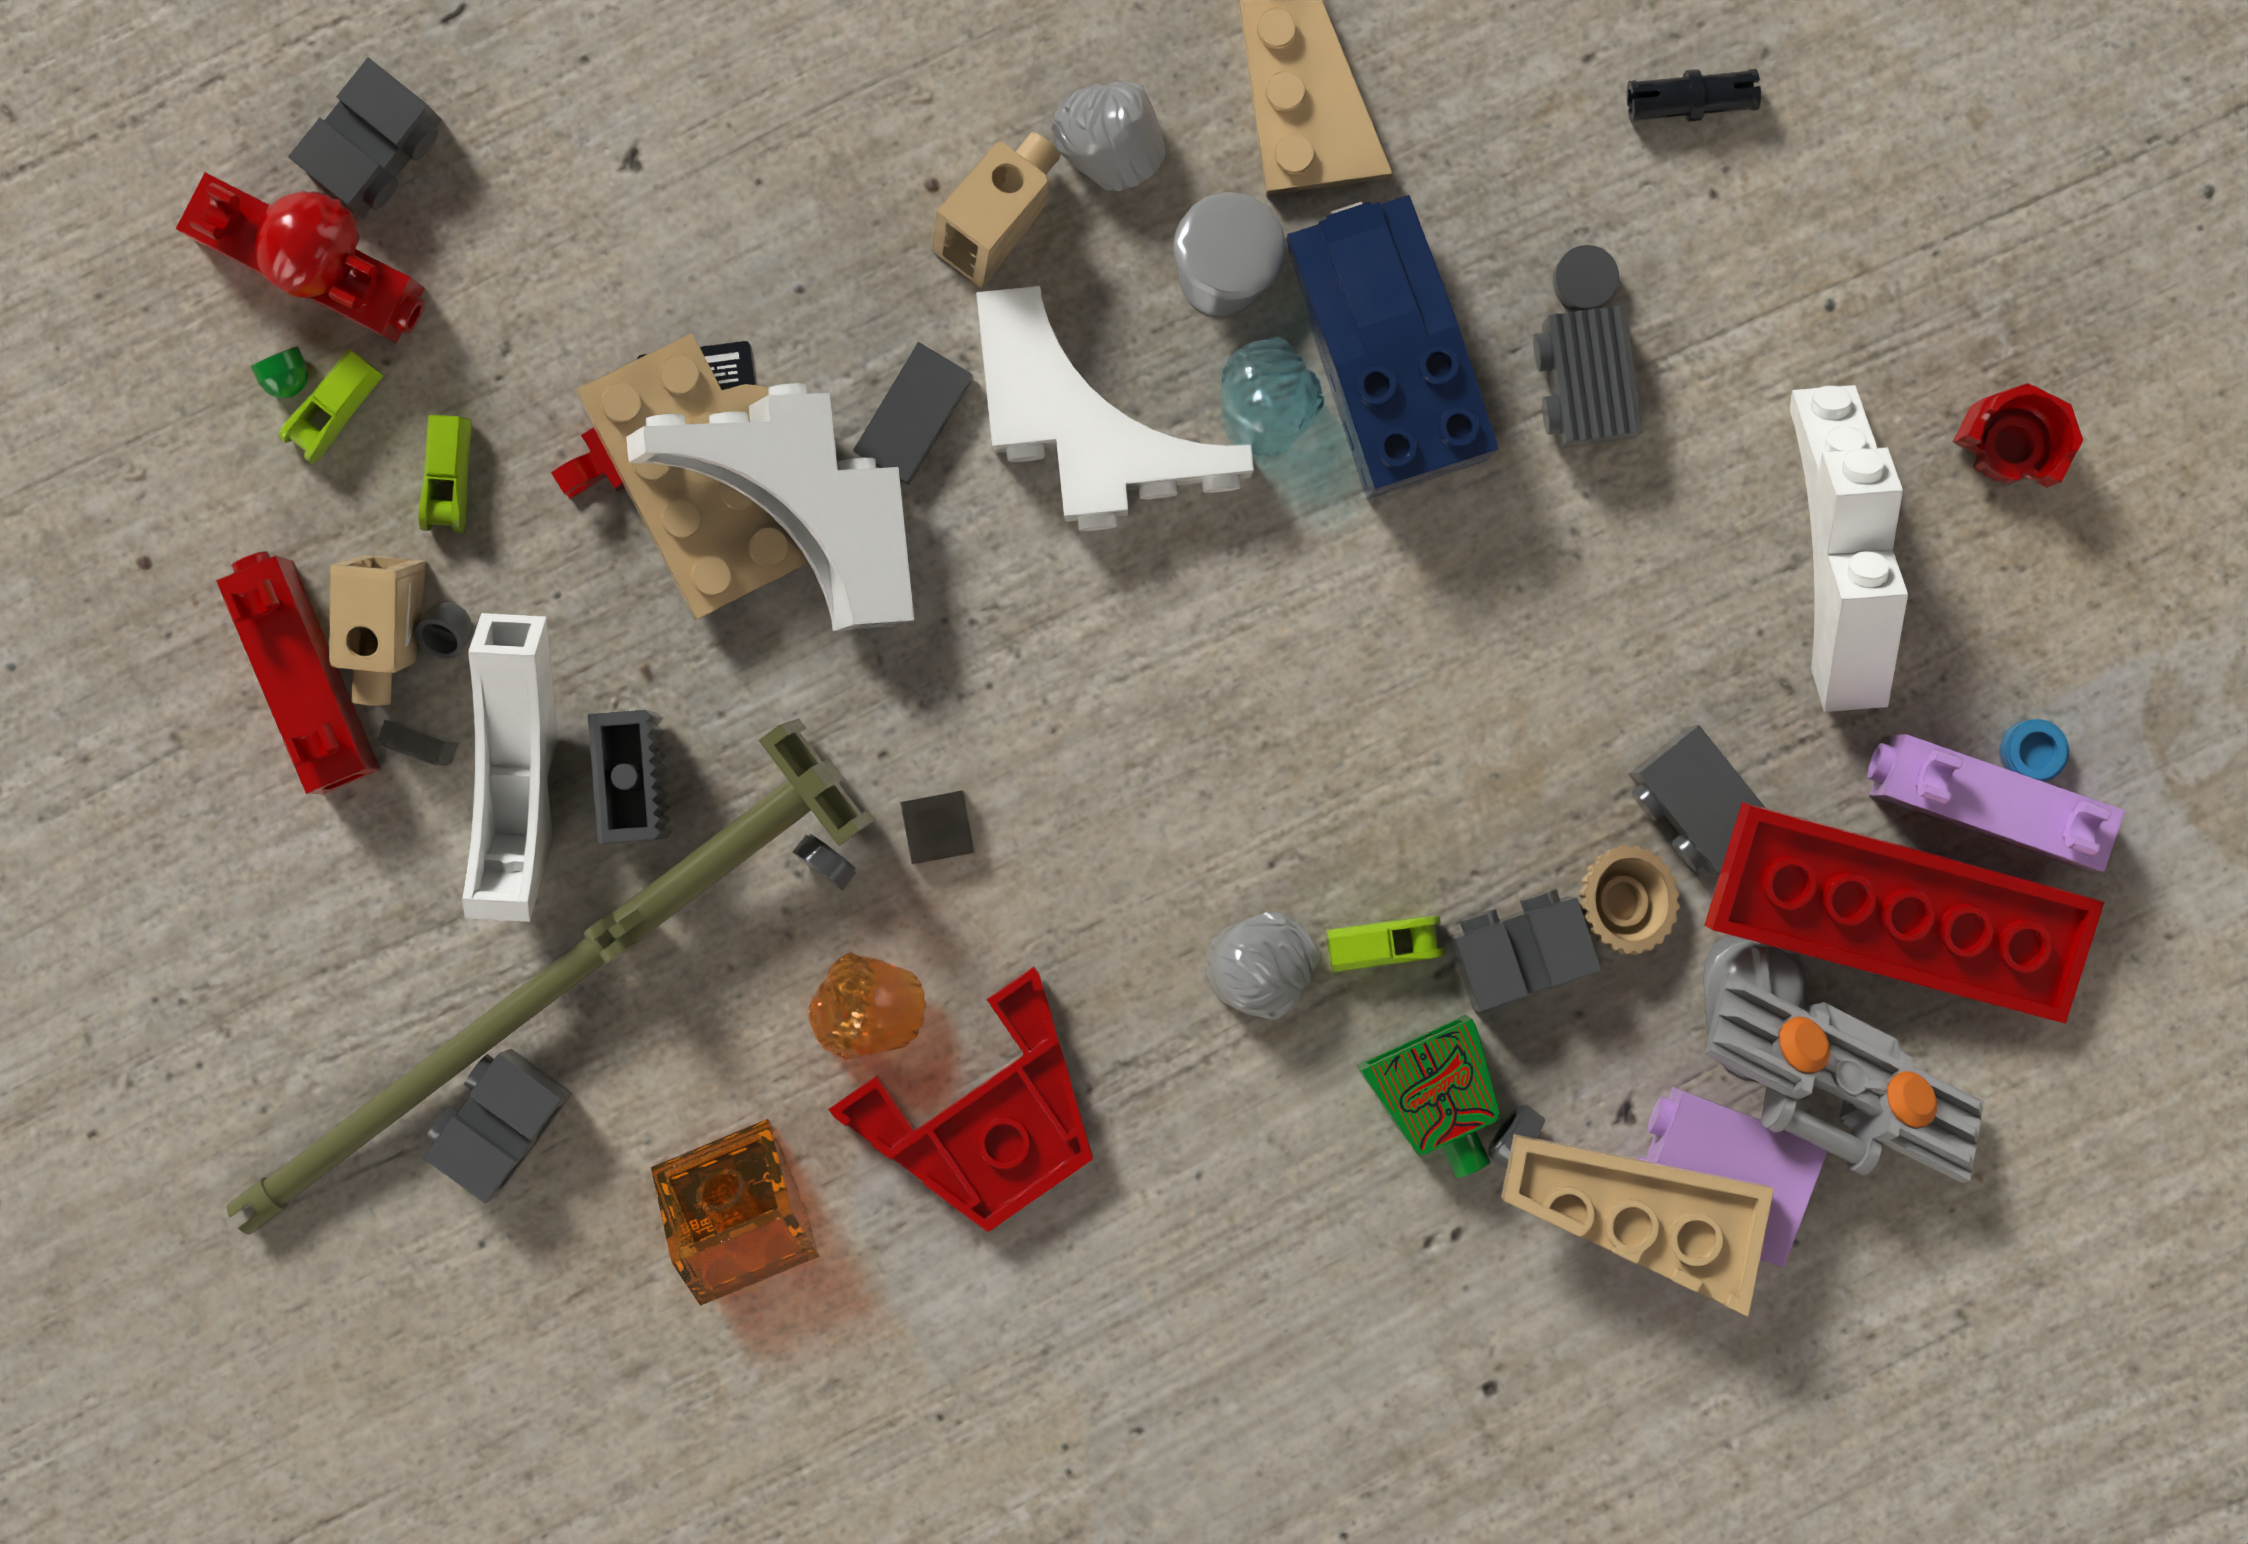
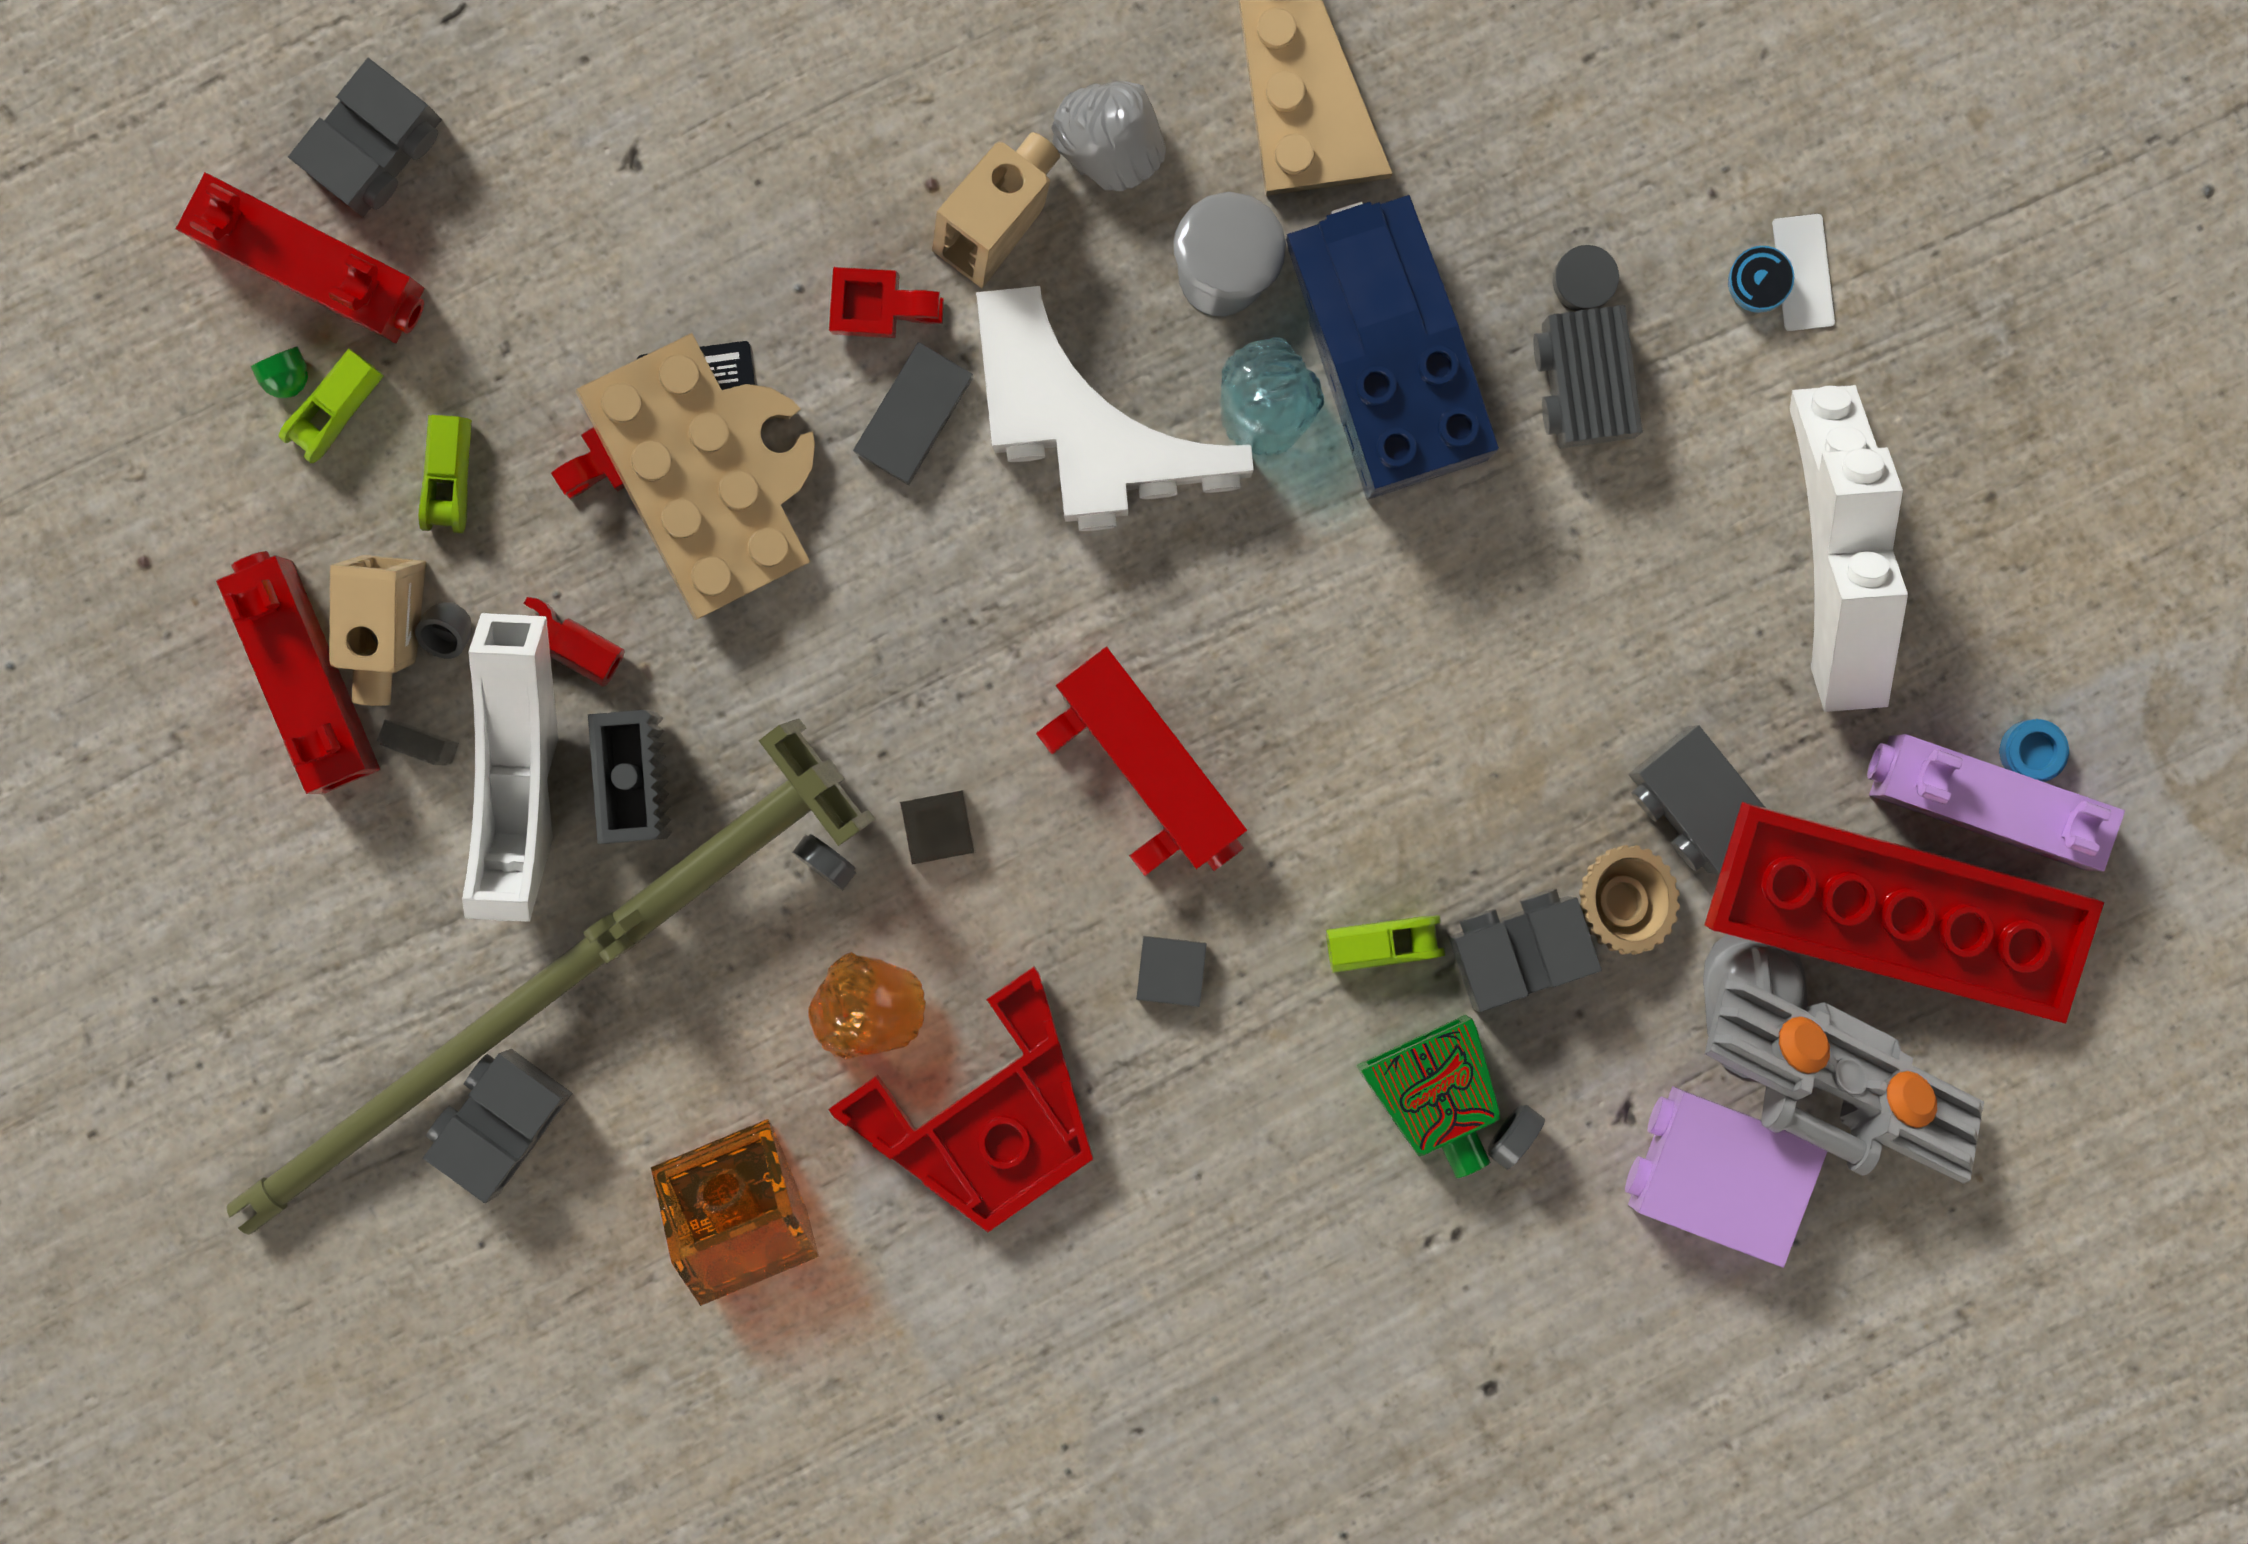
red hair [255,190,360,298] -> none
white arch [626,383,914,631] -> none
light grey hair [1205,911,1321,1020] -> none
tan wing [1501,1134,1774,1317] -> none
black pin [1626,68,1761,123] -> none
red hair [1952,383,2083,488] -> none
none -> red bar [523,597,625,687]
none -> red plate [829,267,944,338]
none -> red brick [1036,646,1248,876]
none -> dark grey tile [1136,936,1207,1007]
none -> black tile [1728,246,1794,313]
none -> white sticker [1772,214,1835,331]

